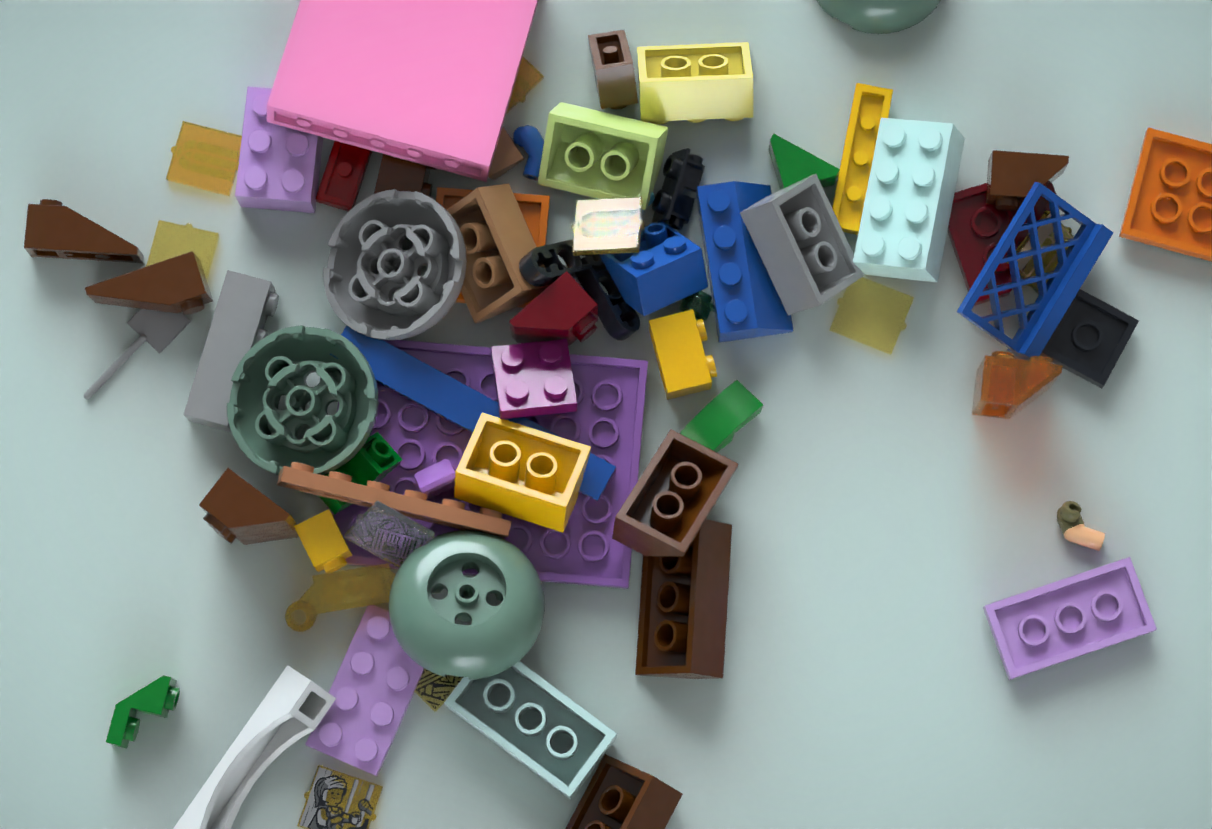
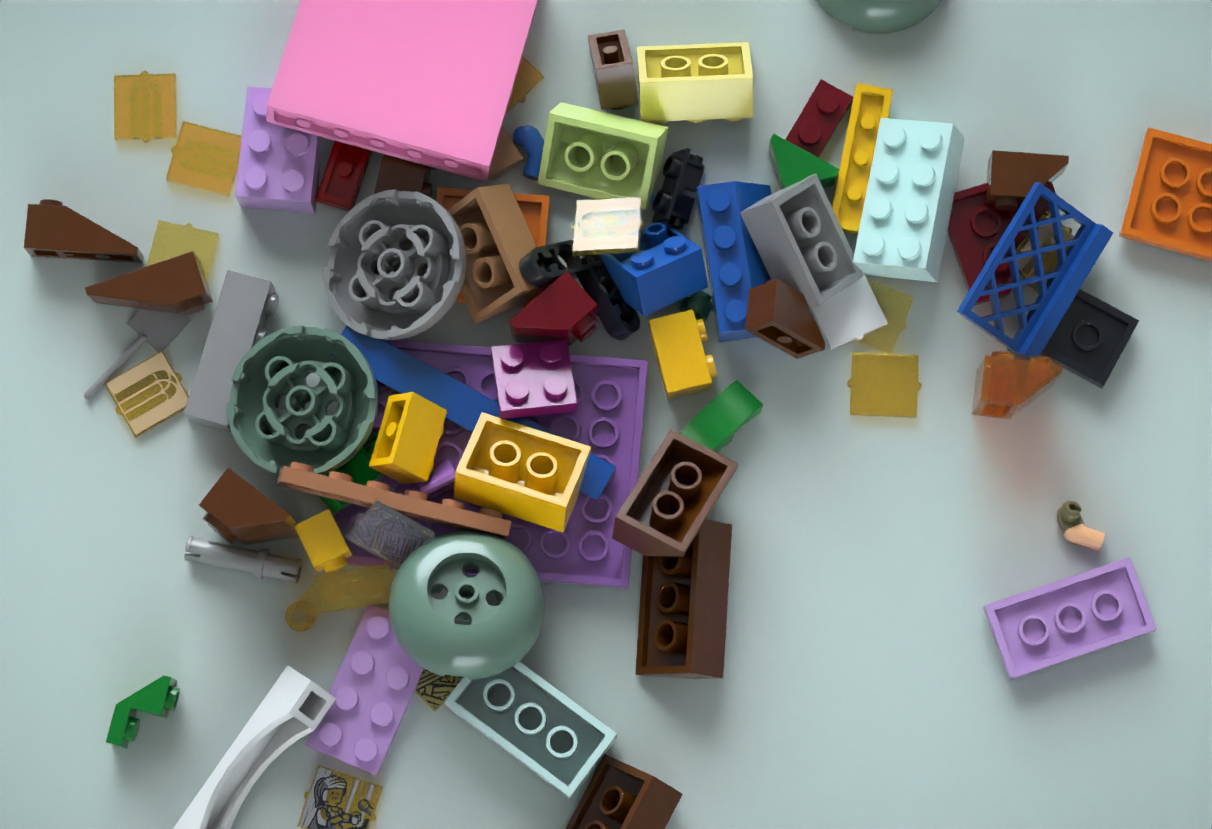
none -> piece [104,351,189,438]
none -> clear yellow piece [114,71,177,143]
none -> light grey pin [184,536,303,584]
none -> yellow brick [369,392,447,484]
none -> reddish brown slope [745,279,825,359]
none -> dark red plate [785,79,853,158]
none -> white piece [811,272,888,350]
none -> clear yellow piece [847,352,921,418]

